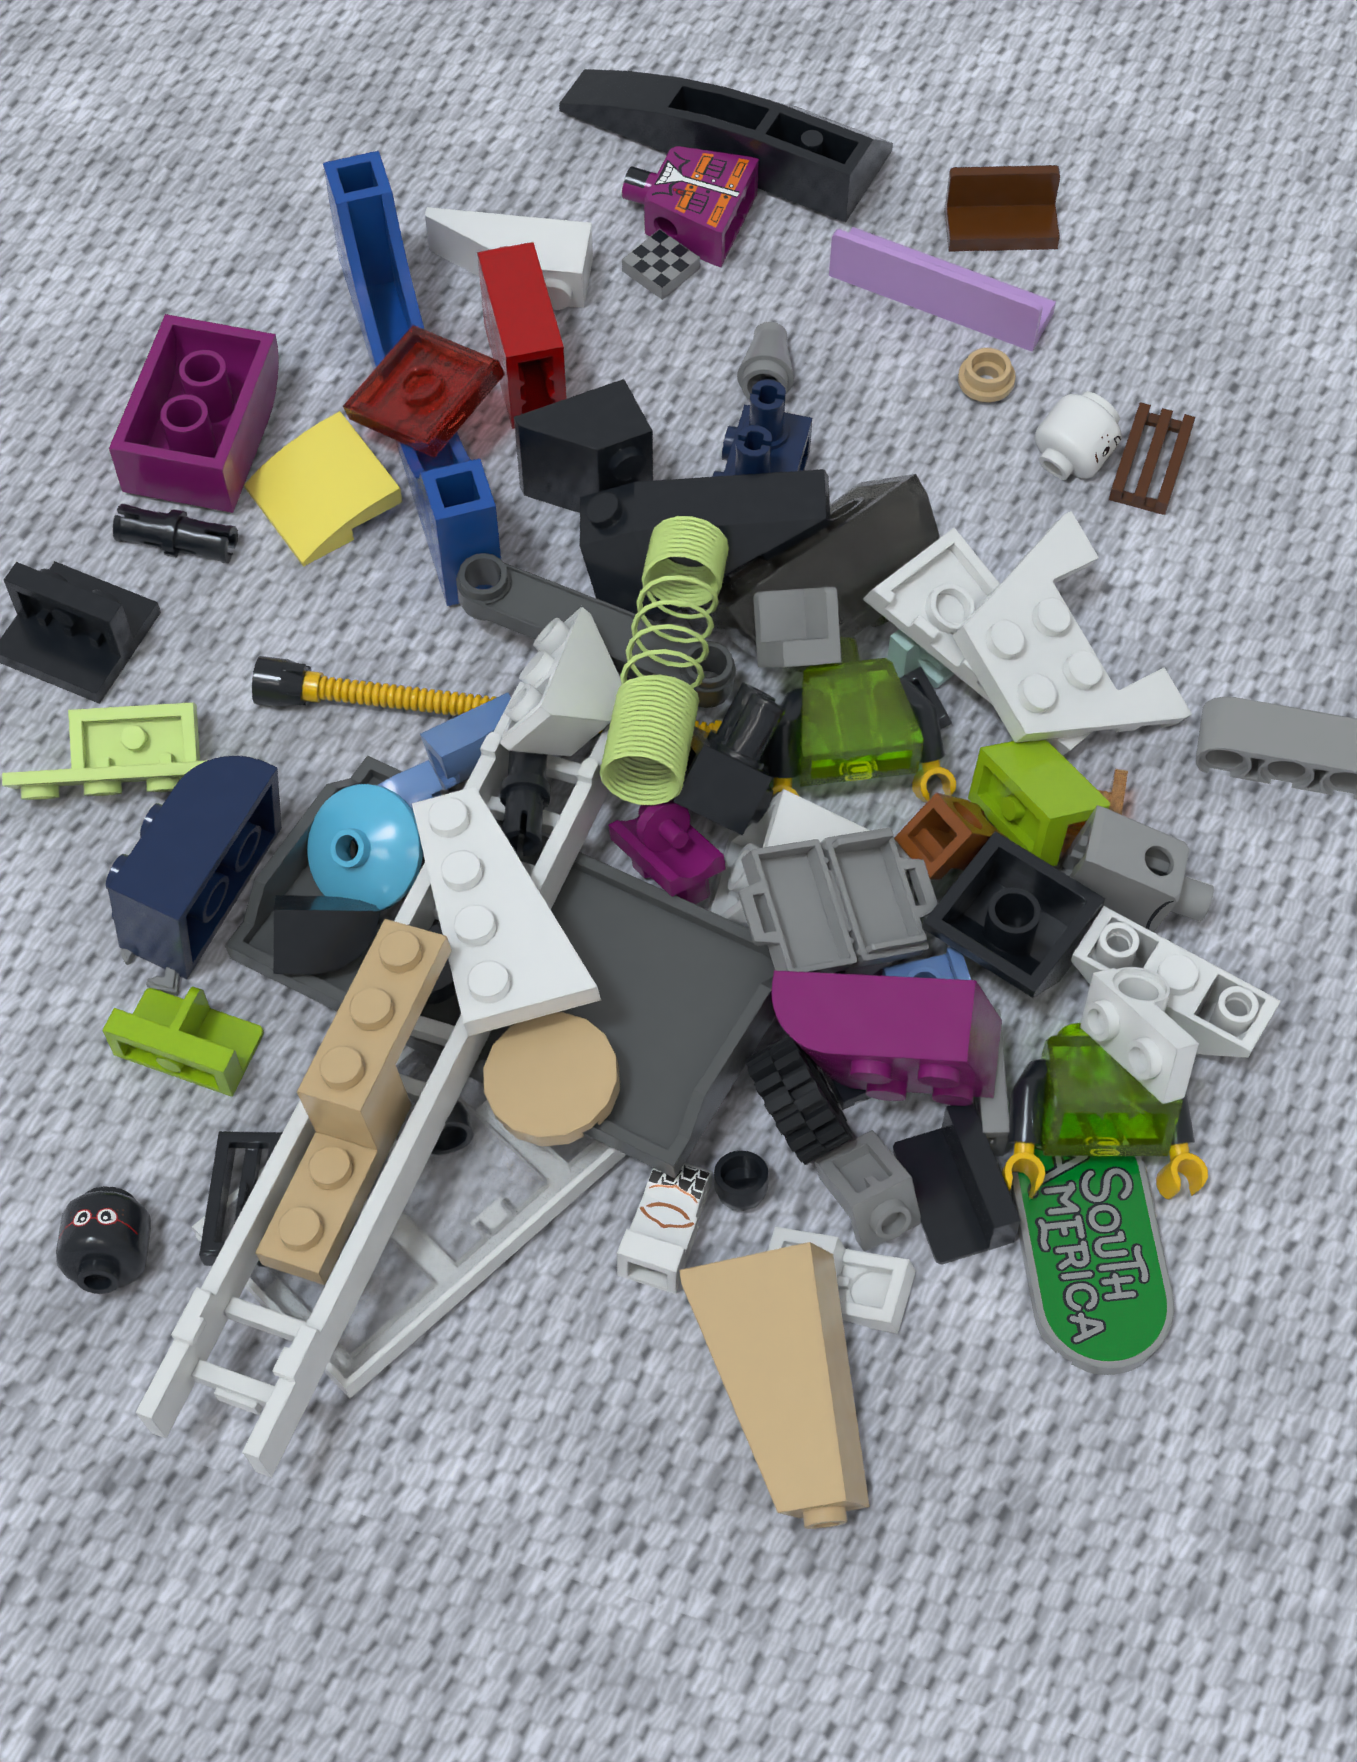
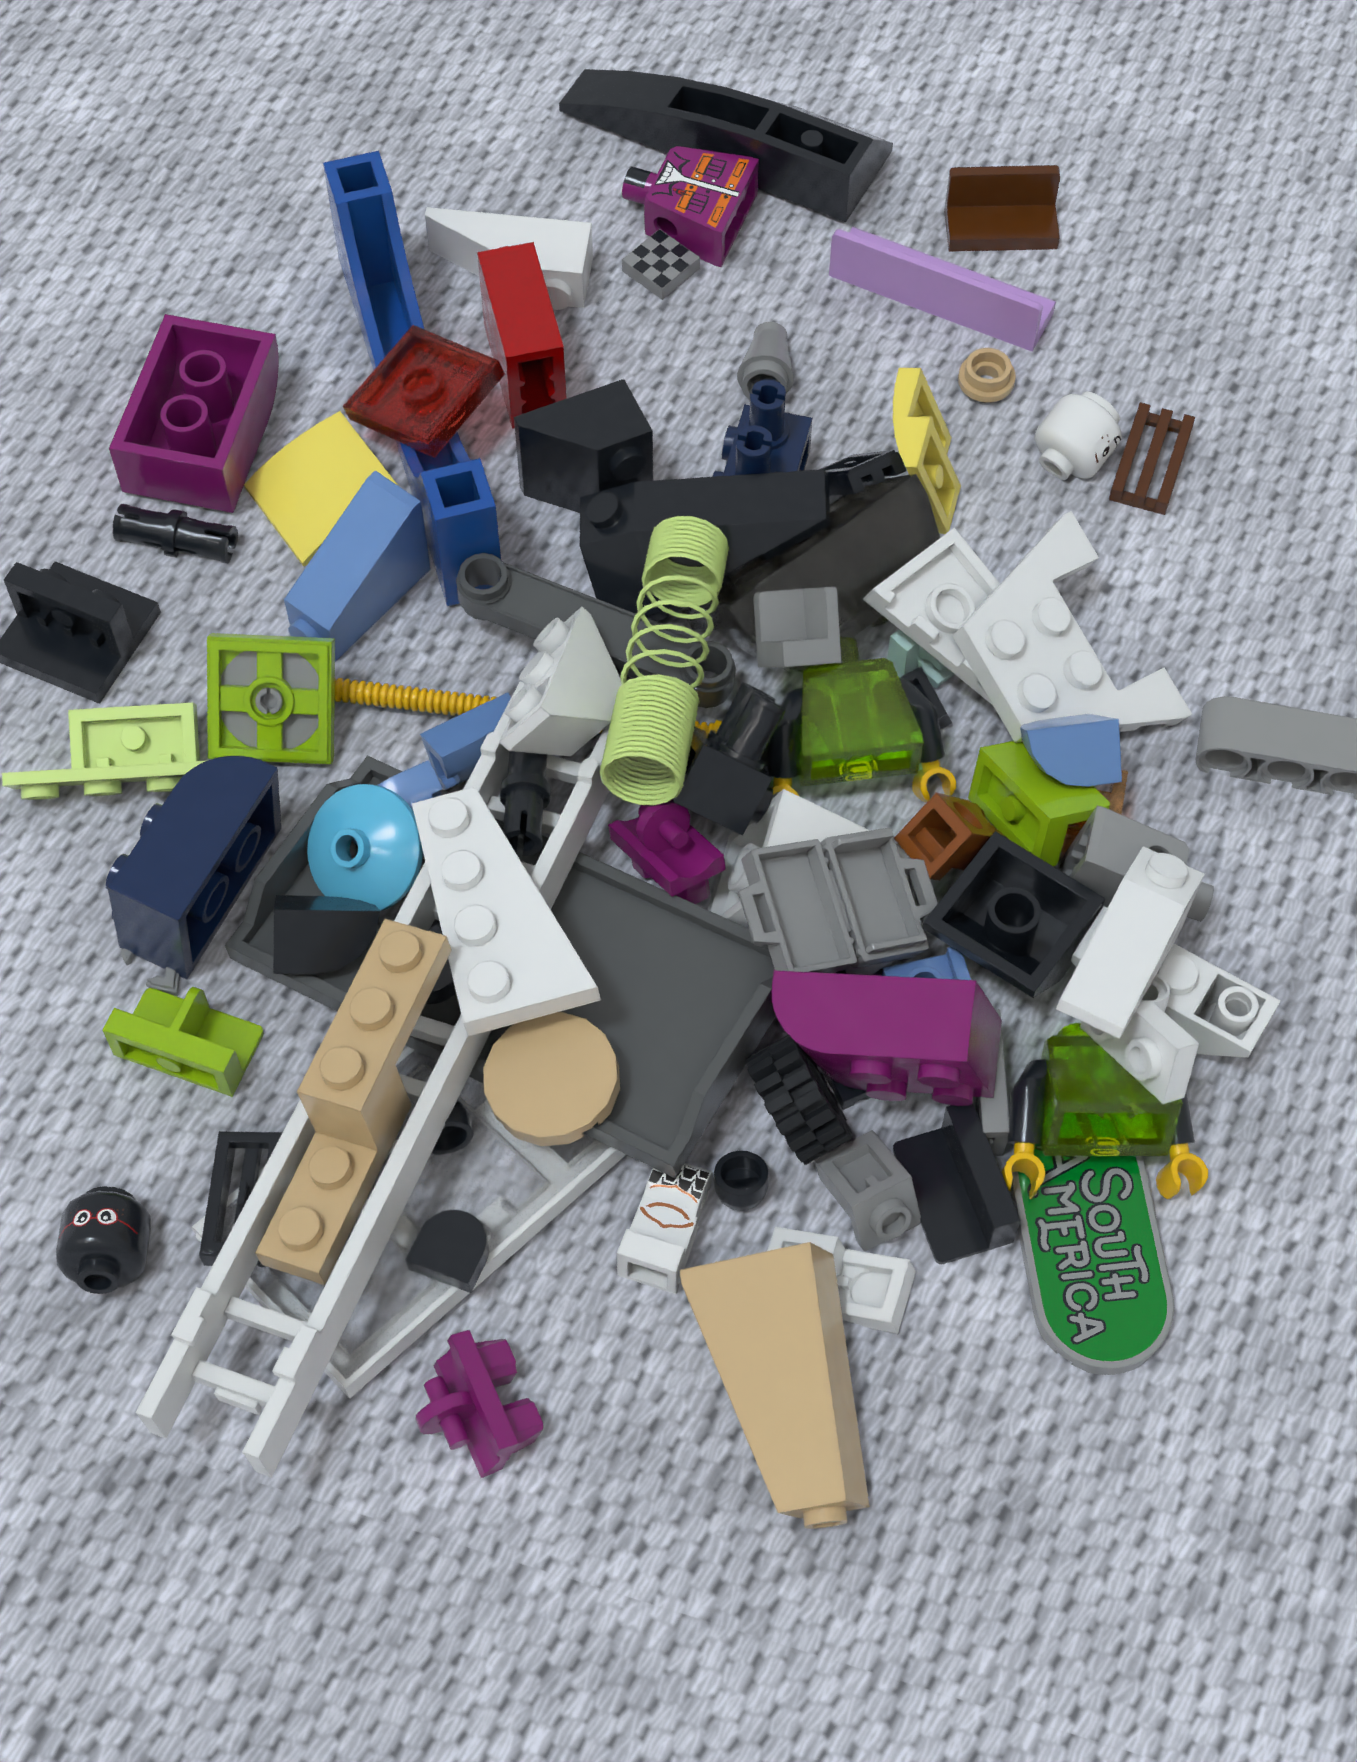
none -> lime piece [207,633,335,764]
none -> medium blue slope [284,470,431,662]
none -> black tile [405,1210,489,1293]
none -> magenta hips [415,1330,543,1478]
none -> black tile [819,450,906,496]
none -> light yellow slope [893,368,961,534]
none -> medium blue brick [1020,714,1122,787]
none -> white slope [1056,846,1205,1039]

